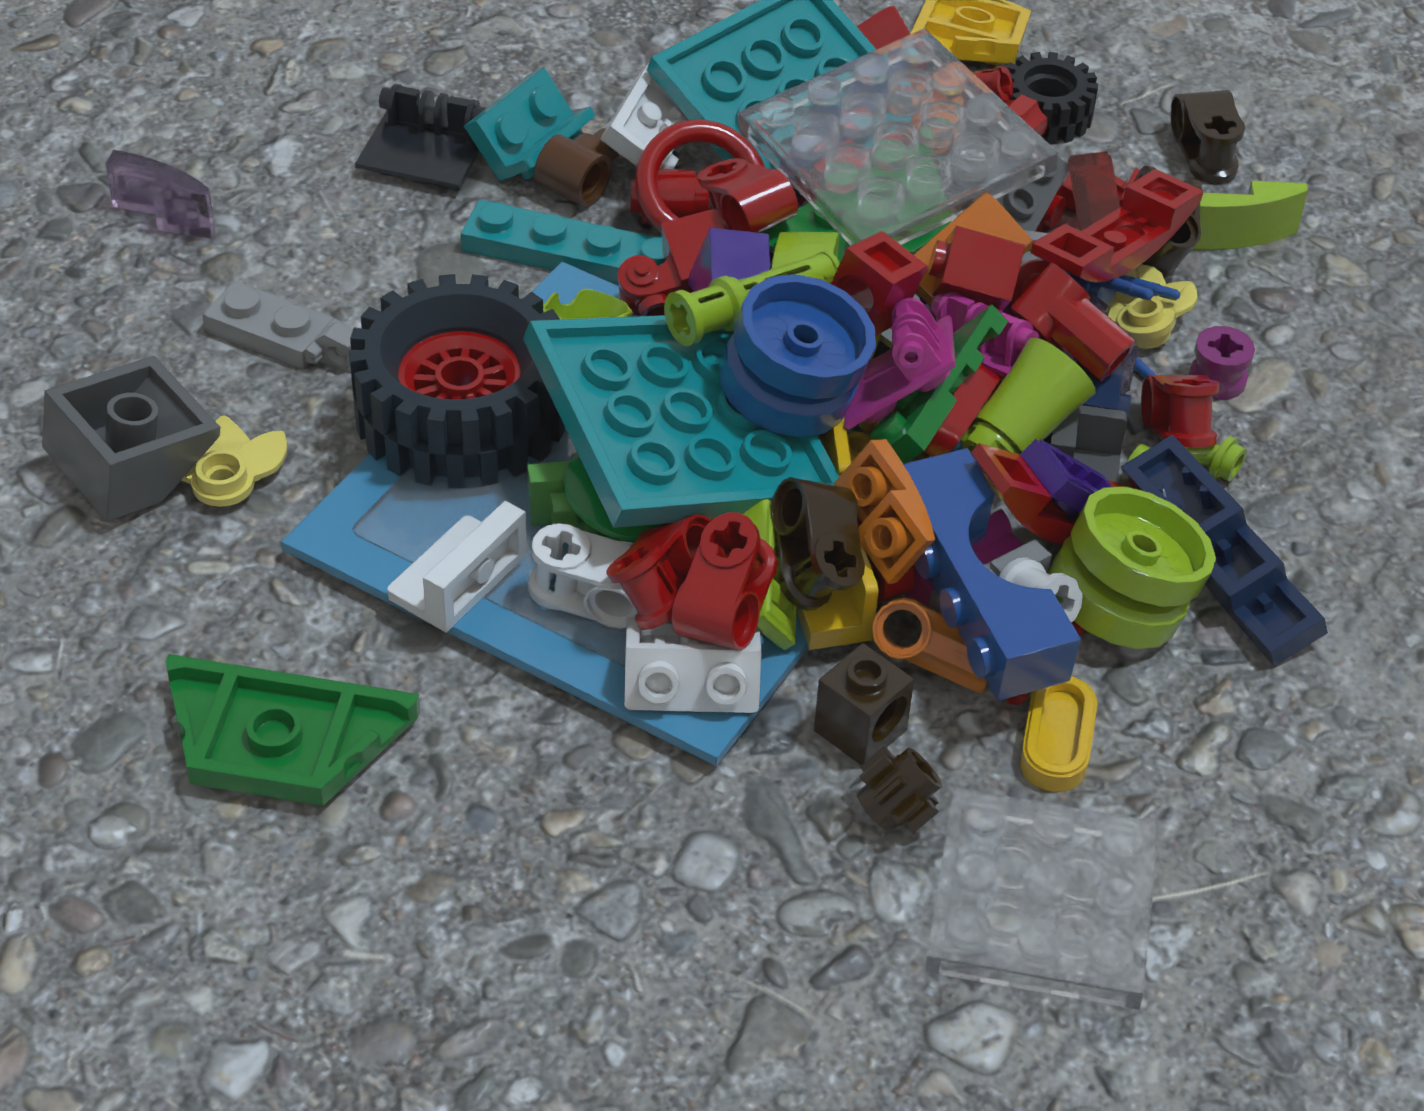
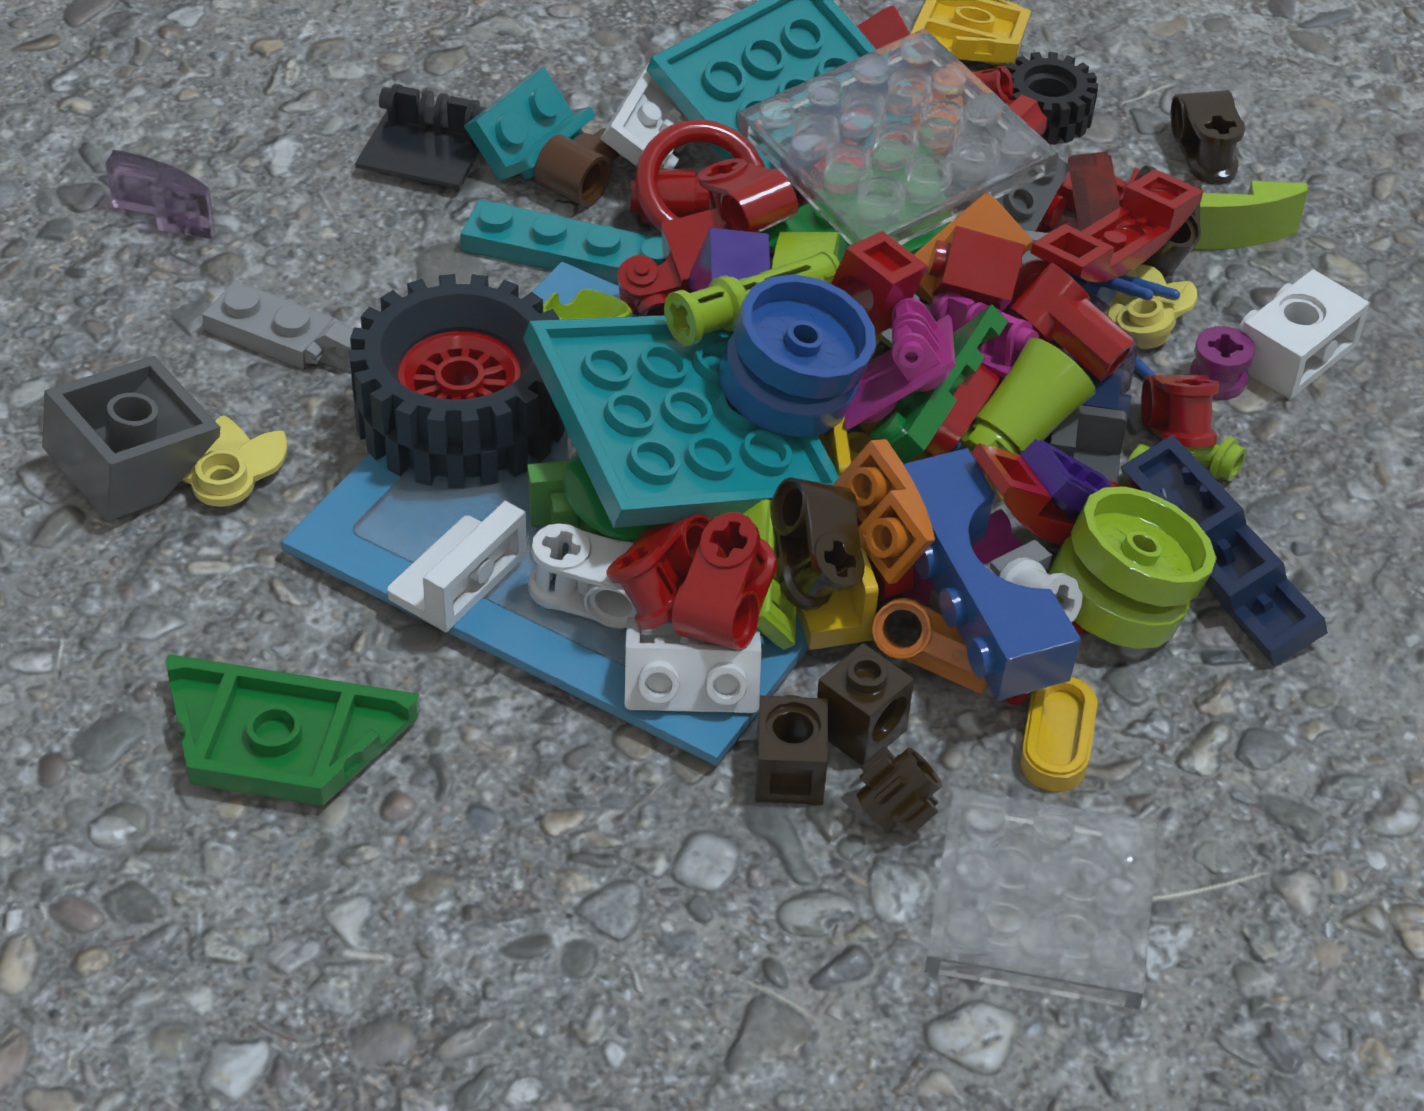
none -> dark brown brick [755,695,828,805]
none -> white brick [1238,269,1370,400]

